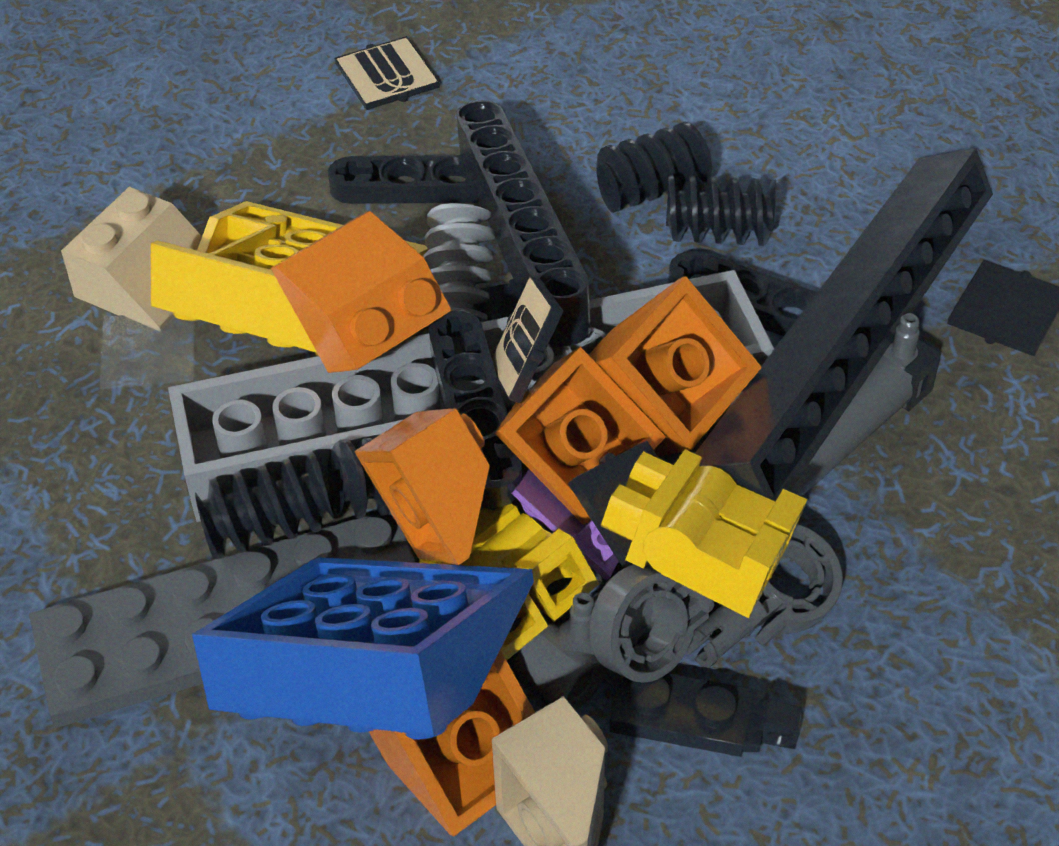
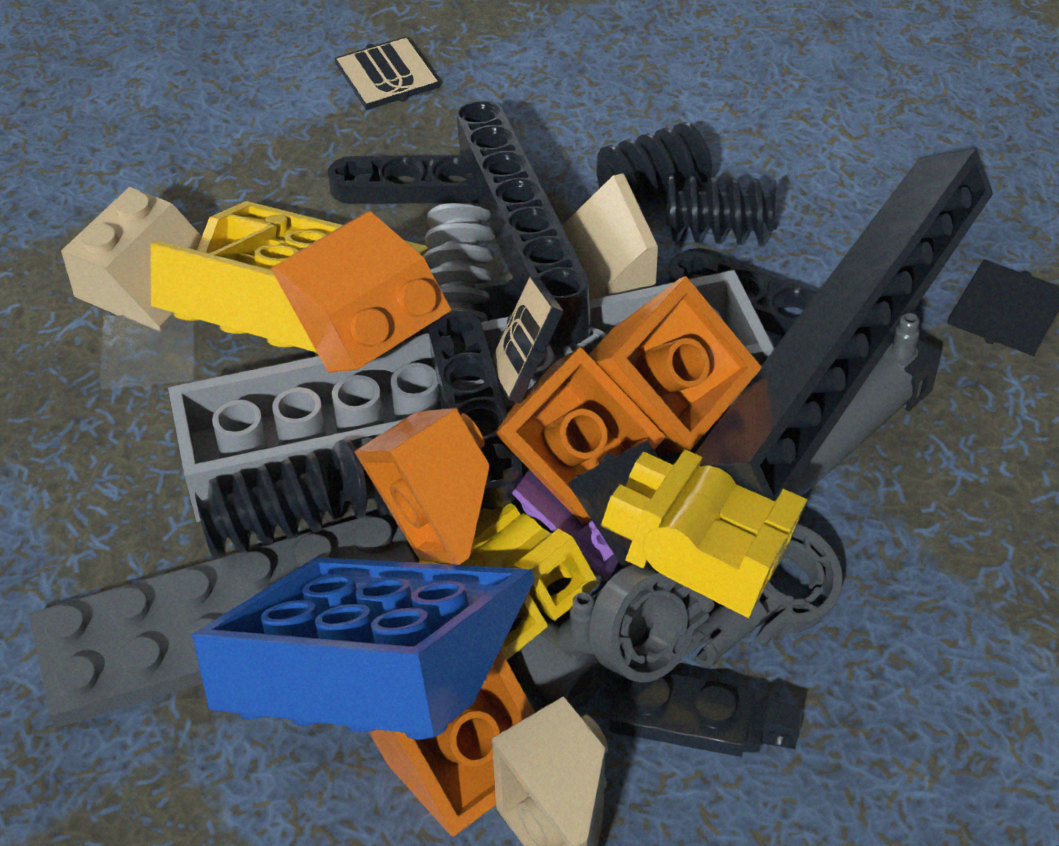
none -> tan slope [562,173,658,300]

